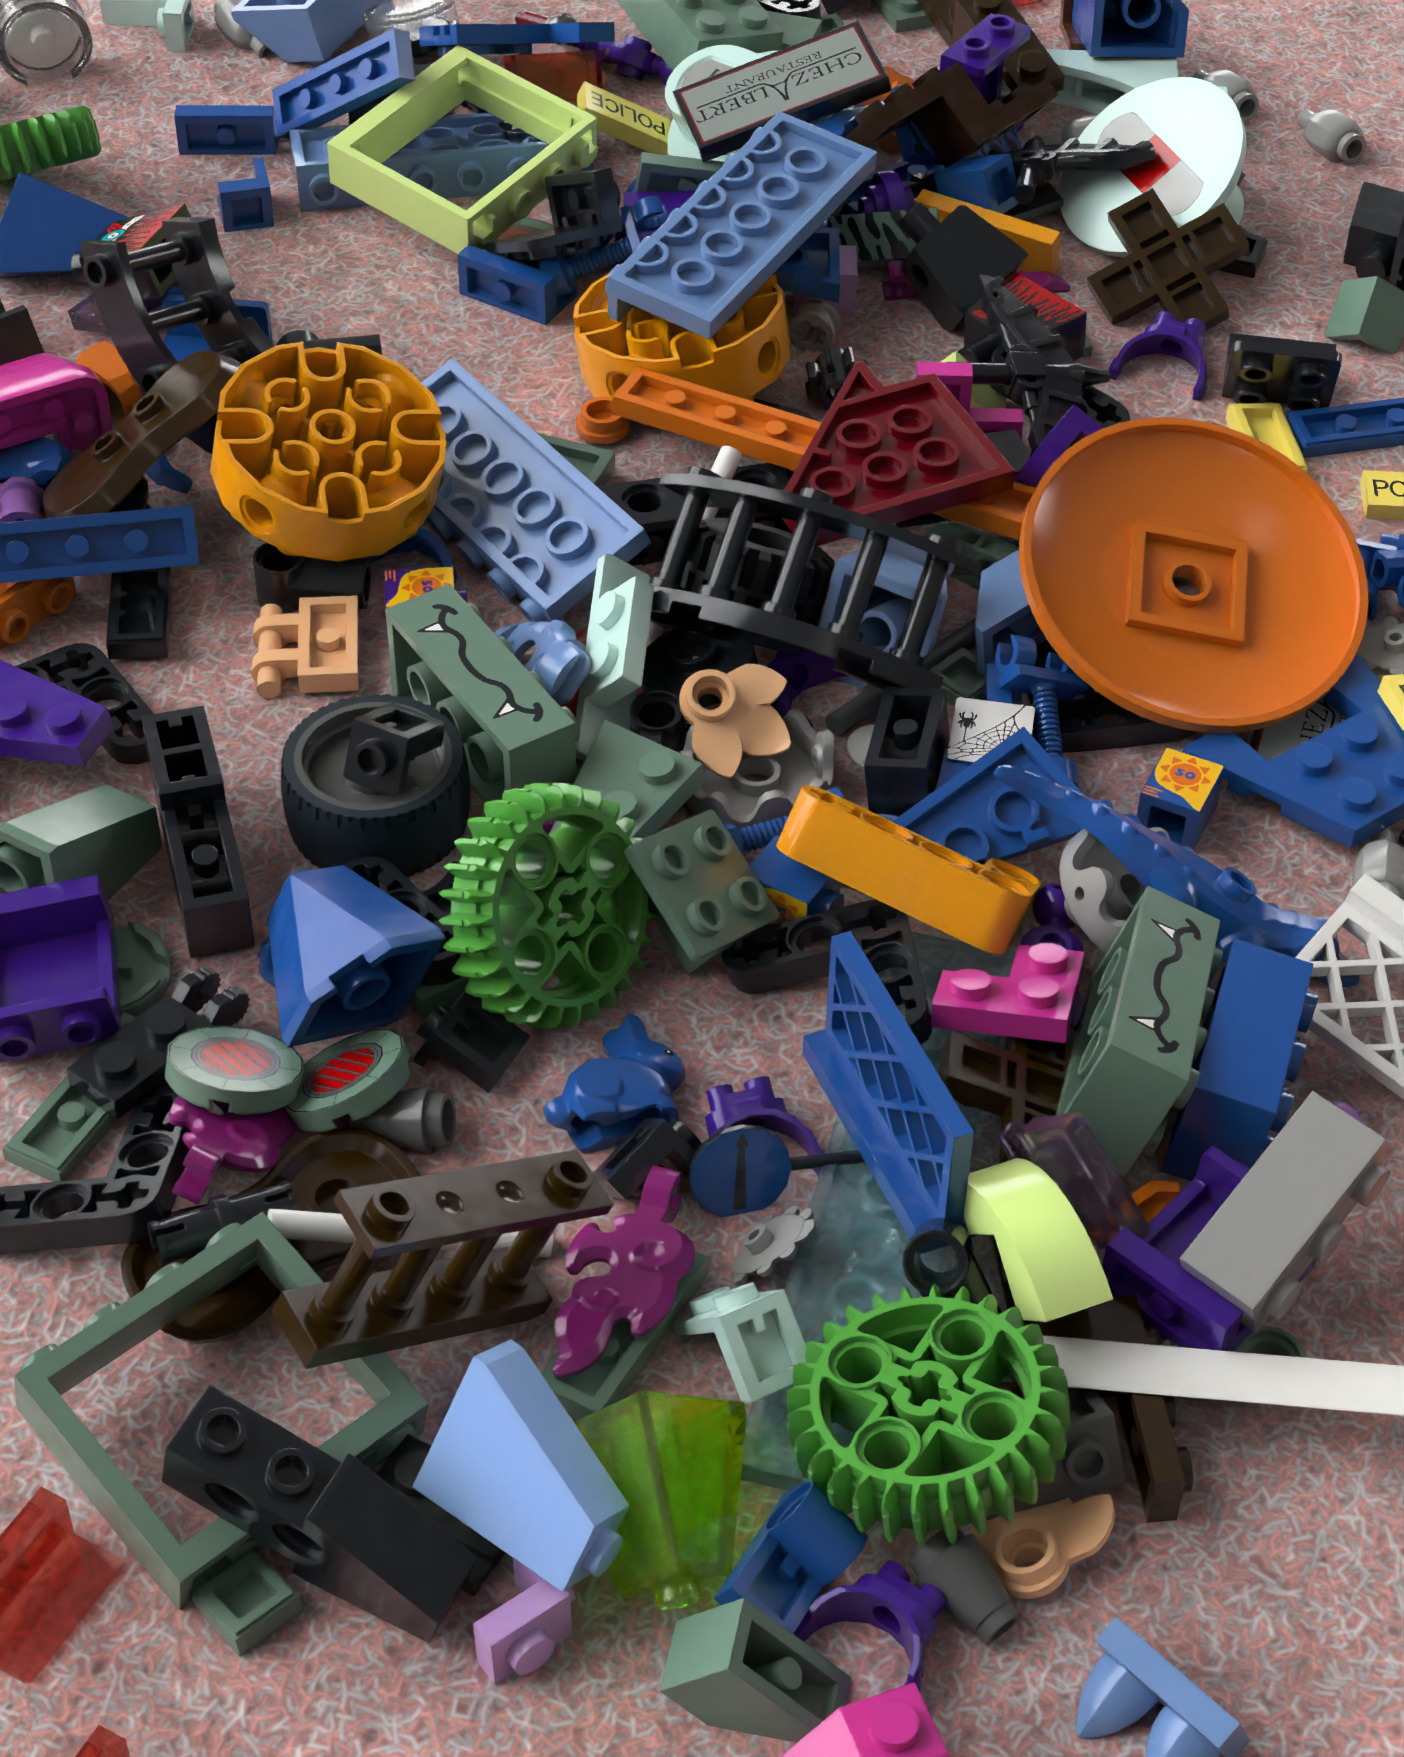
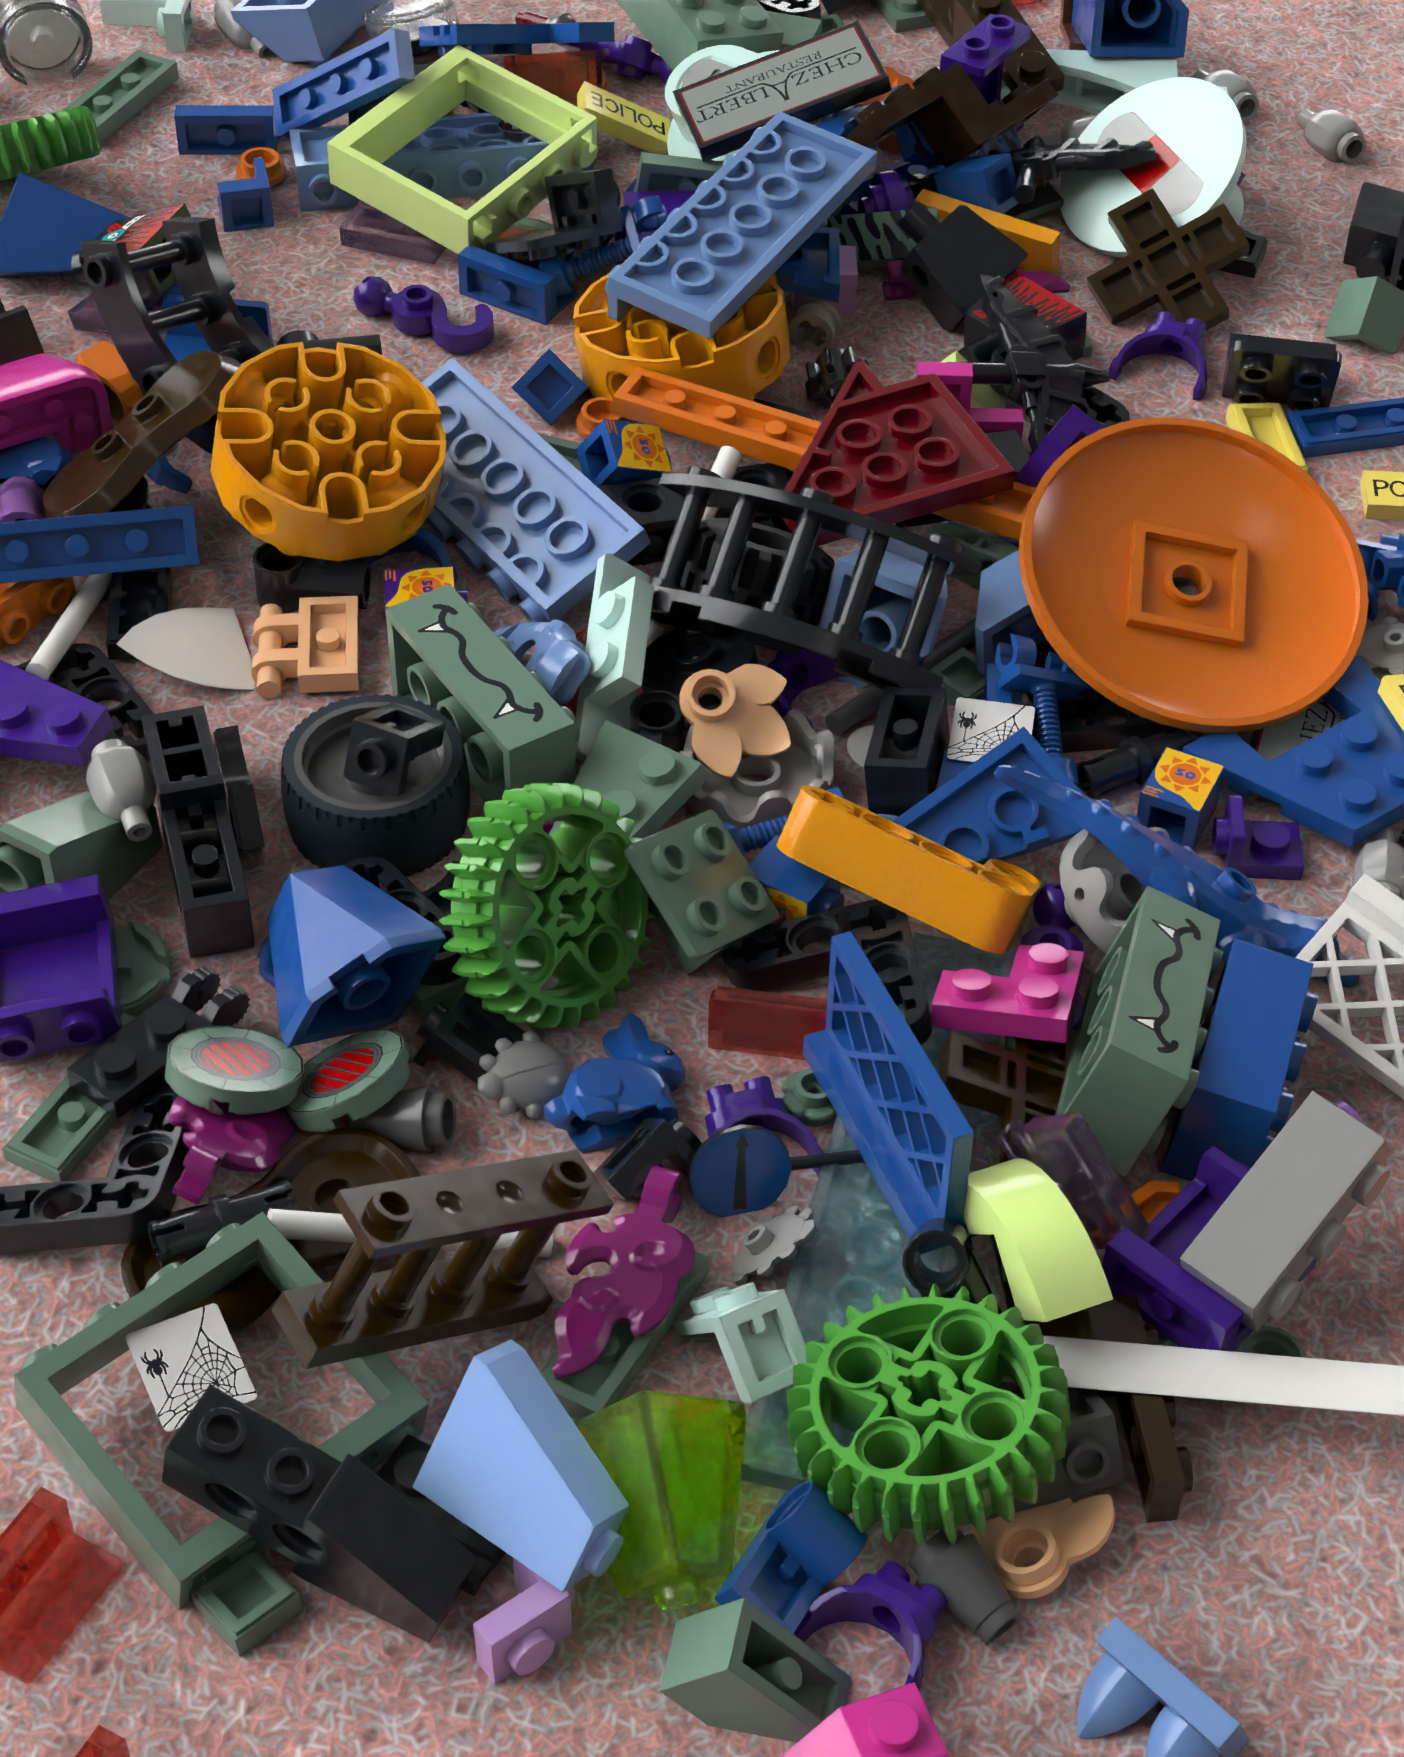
none -> white bar [25,573,112,680]
none -> sand green plate [64,50,179,144]
none -> light grey plant [86,739,156,842]
none -> white sticker [116,607,254,690]
none -> white sticker [125,1303,257,1432]
none -> black tile [212,725,265,852]
none -> orange plate [236,147,286,187]
none -> clear purple plate [339,201,446,264]
none -> dark purple piece [353,276,494,353]
none -> light grey piece [478,1030,570,1120]
none -> blue panel [511,349,588,426]
none -> brick [576,419,673,486]
none -> clear red panel [708,986,827,1060]
none -> sand green plate [782,1068,838,1127]
none -> black pin [1076,727,1198,799]
none -> dark purple bracket [1212,795,1304,881]

